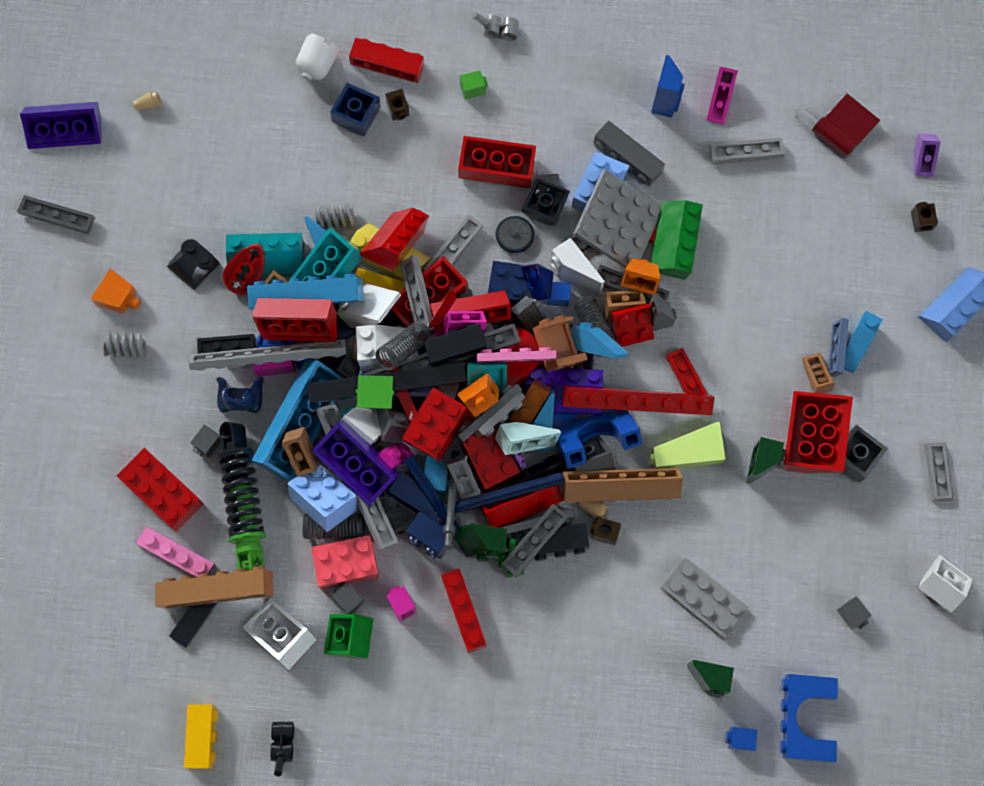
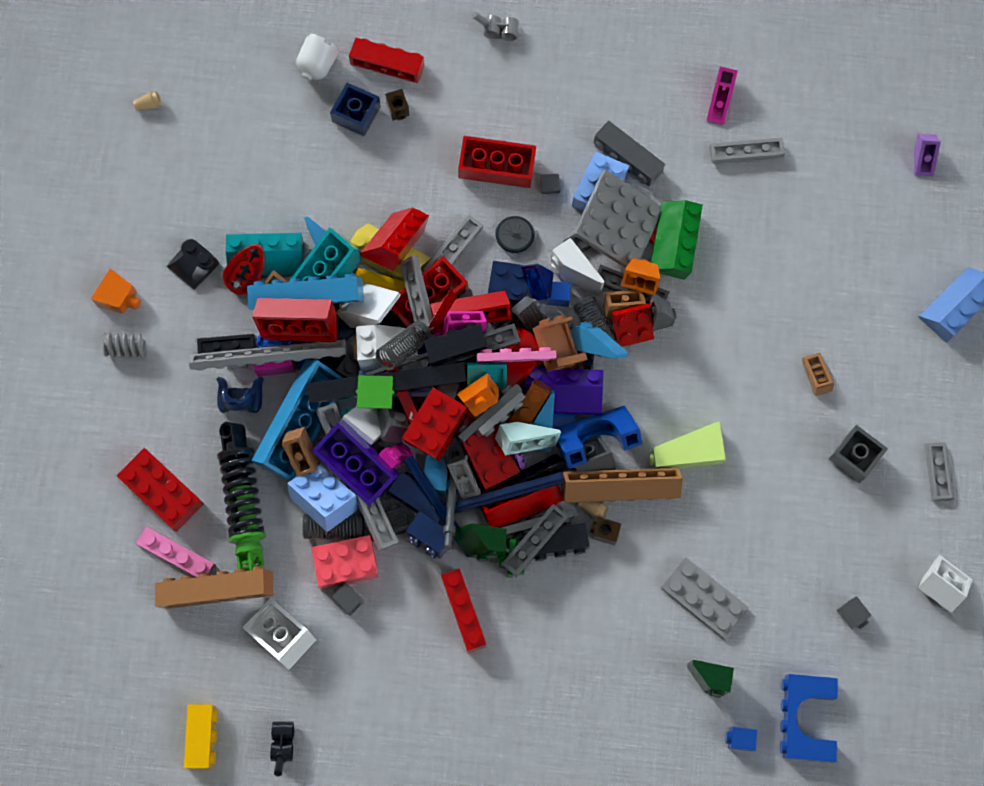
dark grey plate [17,195,95,234] -> none
dark purple slope [20,102,102,149] -> none
black tile [169,603,218,648] -> none
dark grey brick [190,424,221,458] -> none
light grey piece [316,203,355,229] -> none
green slope [324,614,374,659] -> none
dark pink brick [386,586,417,622] -> none
bright green brick [460,70,488,99] -> none
black slope [522,178,570,226] -> none
red plate [562,386,715,416] -> none
blue slope [651,55,685,118] -> none
red tile [665,348,708,395] -> none
dark green slope [746,437,786,484] -> none
red slope [784,391,853,473] -> none
dark red door [795,80,881,158] -> none
sand blue tile [828,318,849,377] -> none
dark azure slope [844,311,883,373] -> none
dark brown brick [911,202,938,232] -> none

